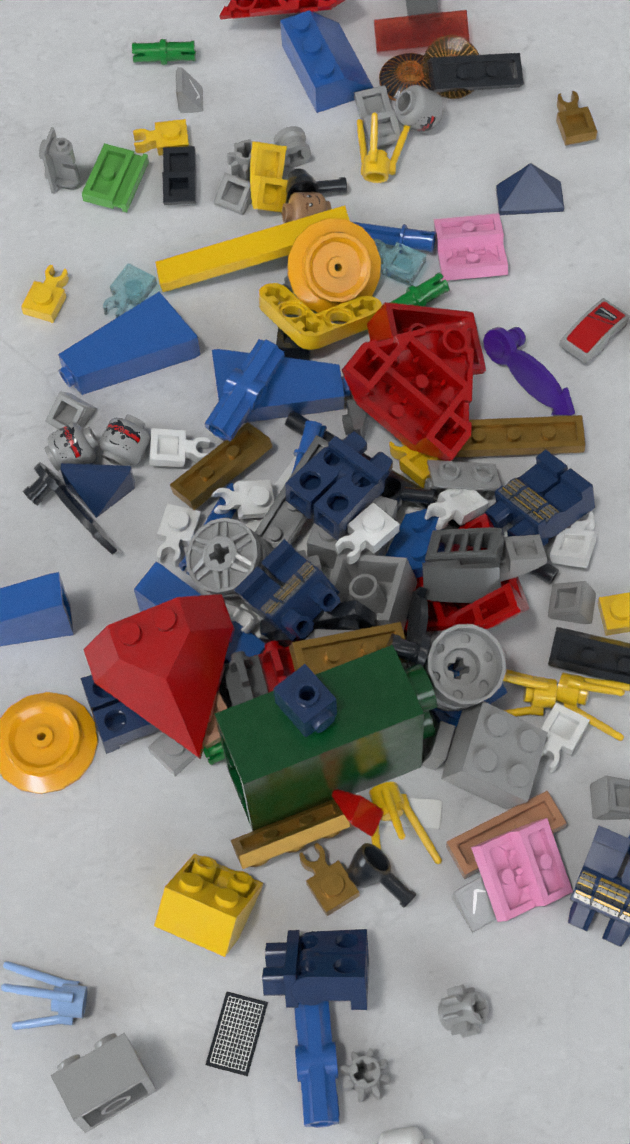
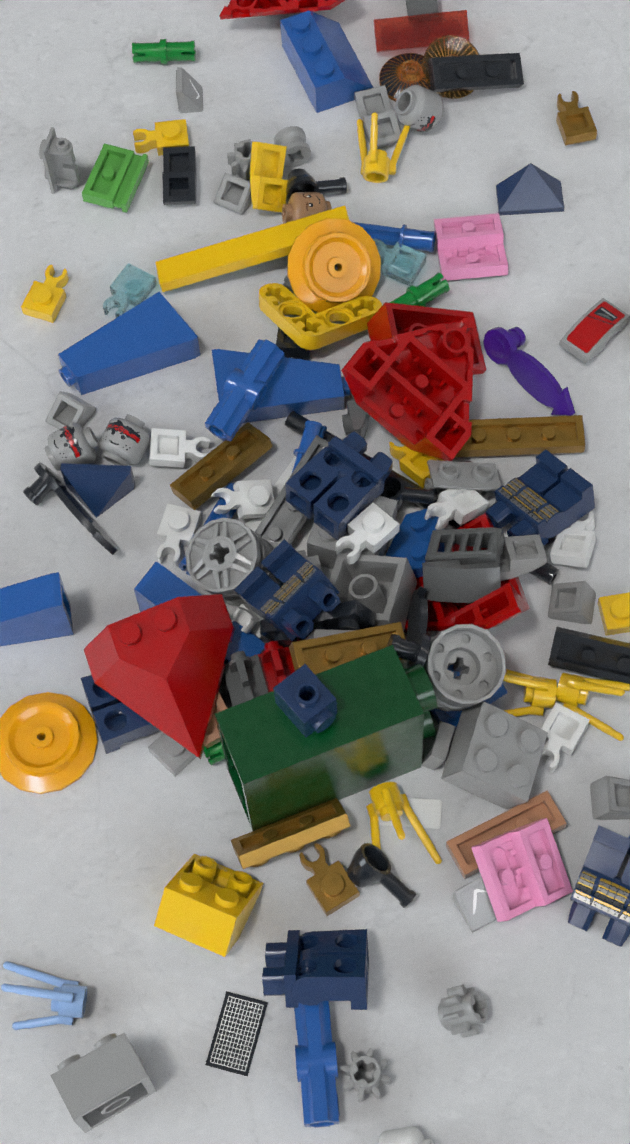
red slope [332,789,384,836] -> none

